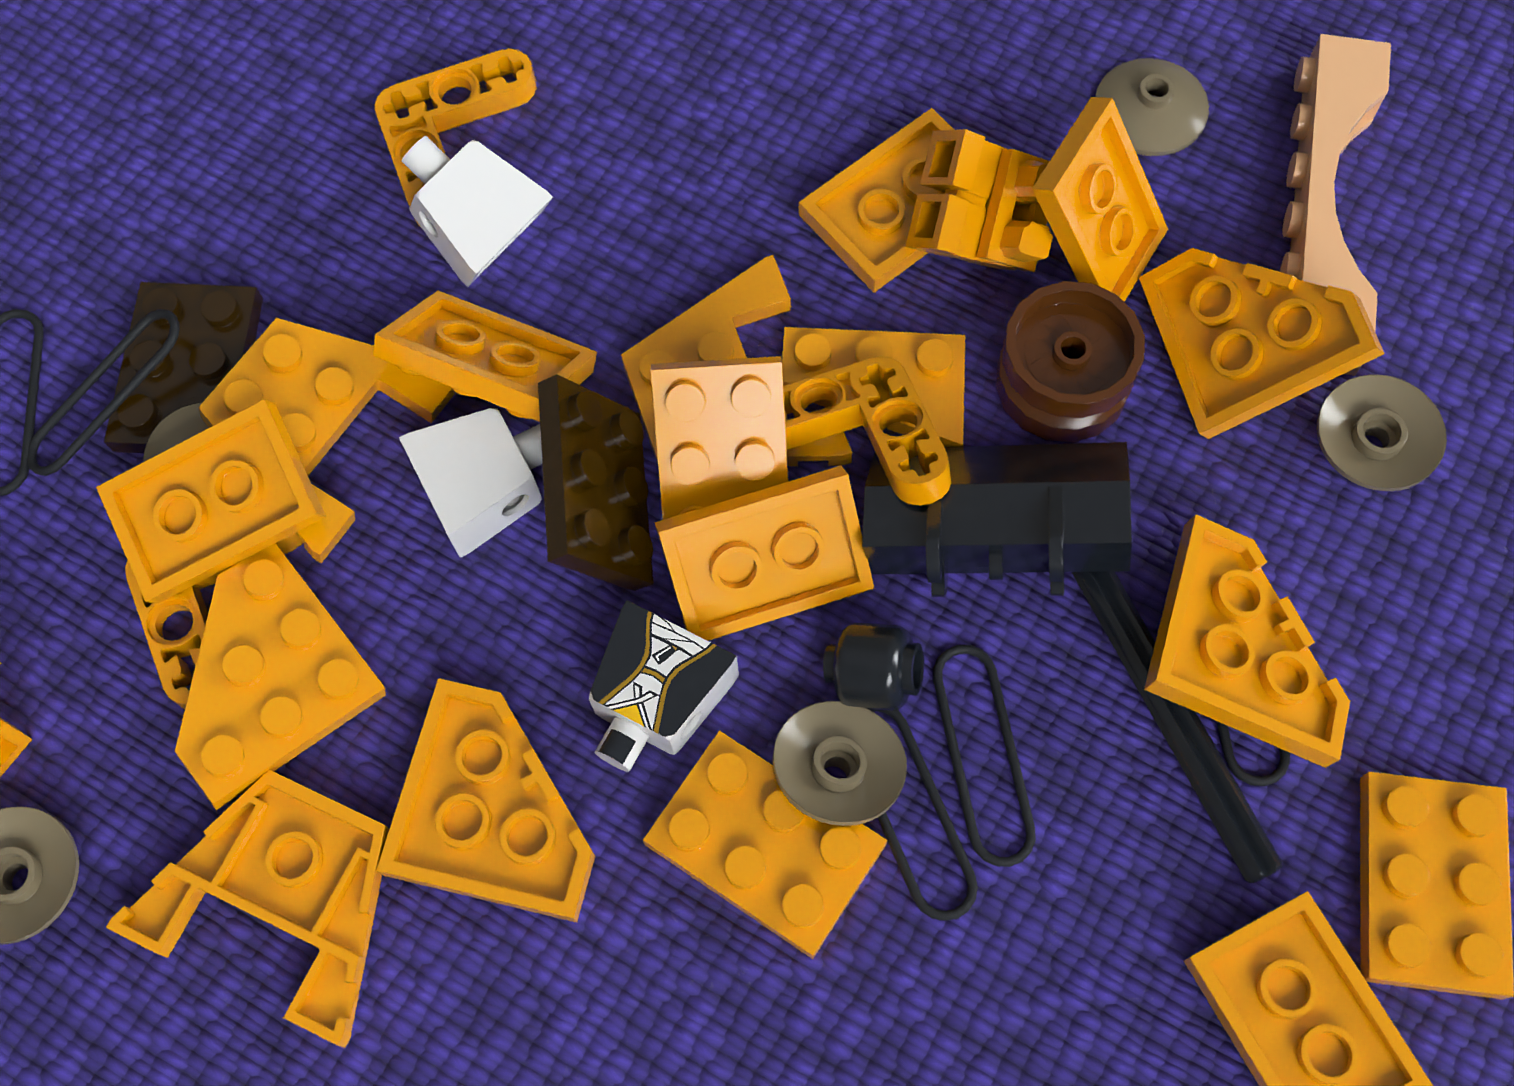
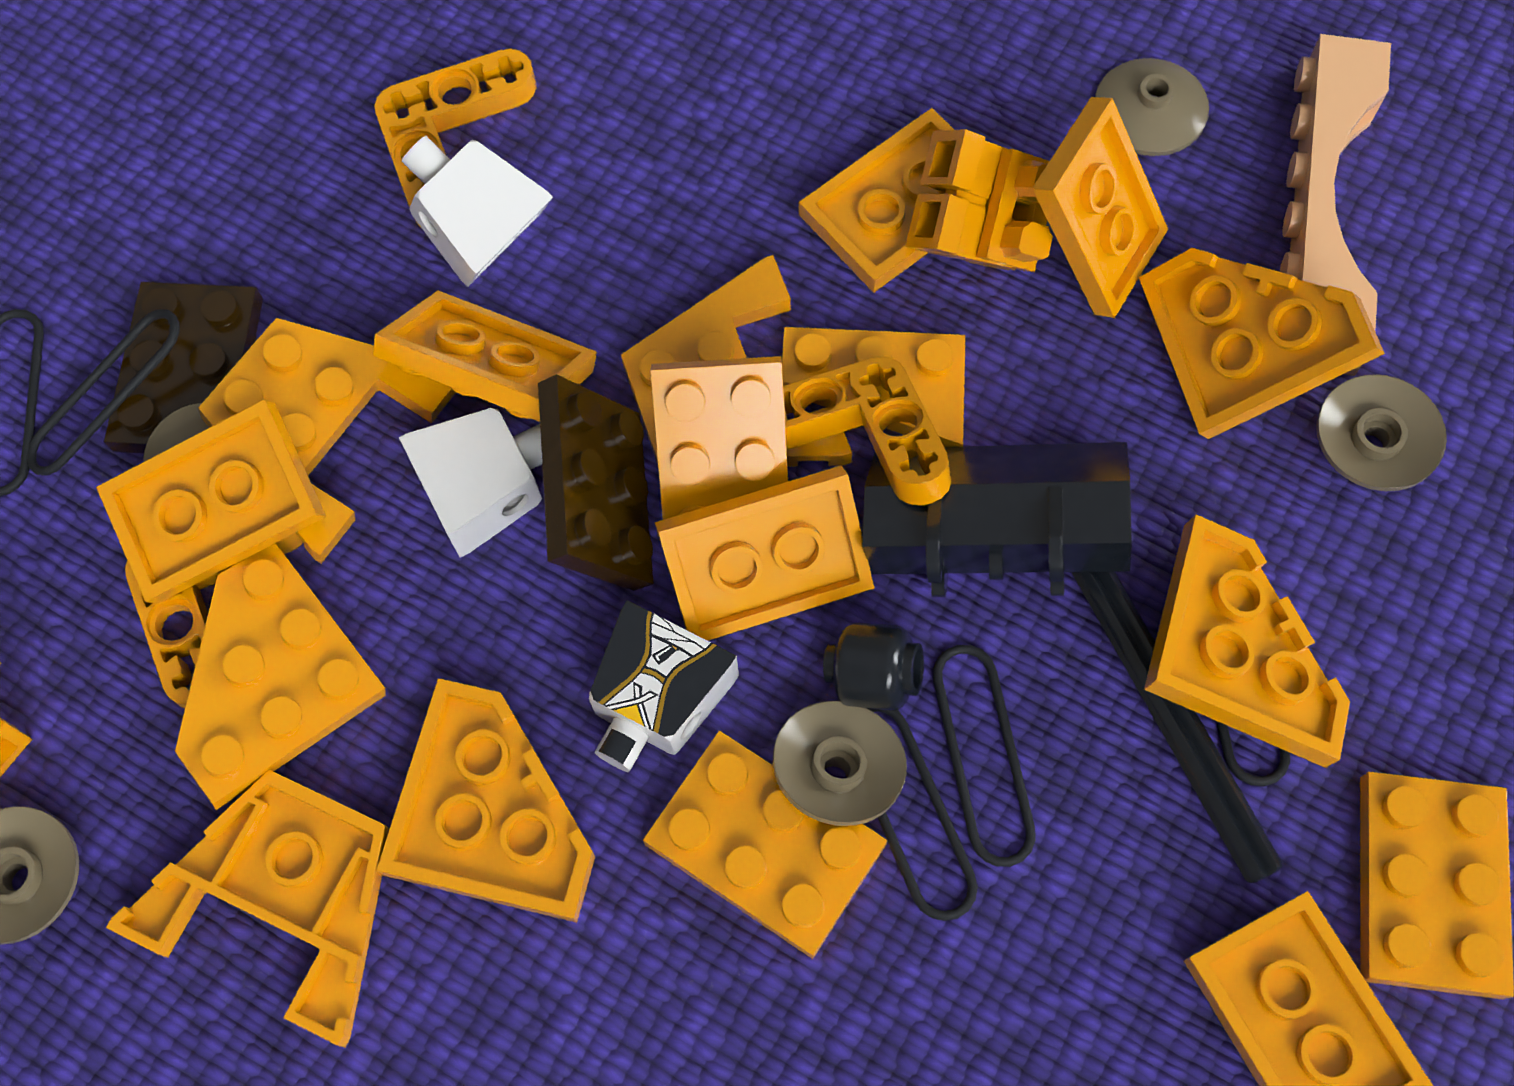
reddish brown wheel [996,281,1145,442] -> none

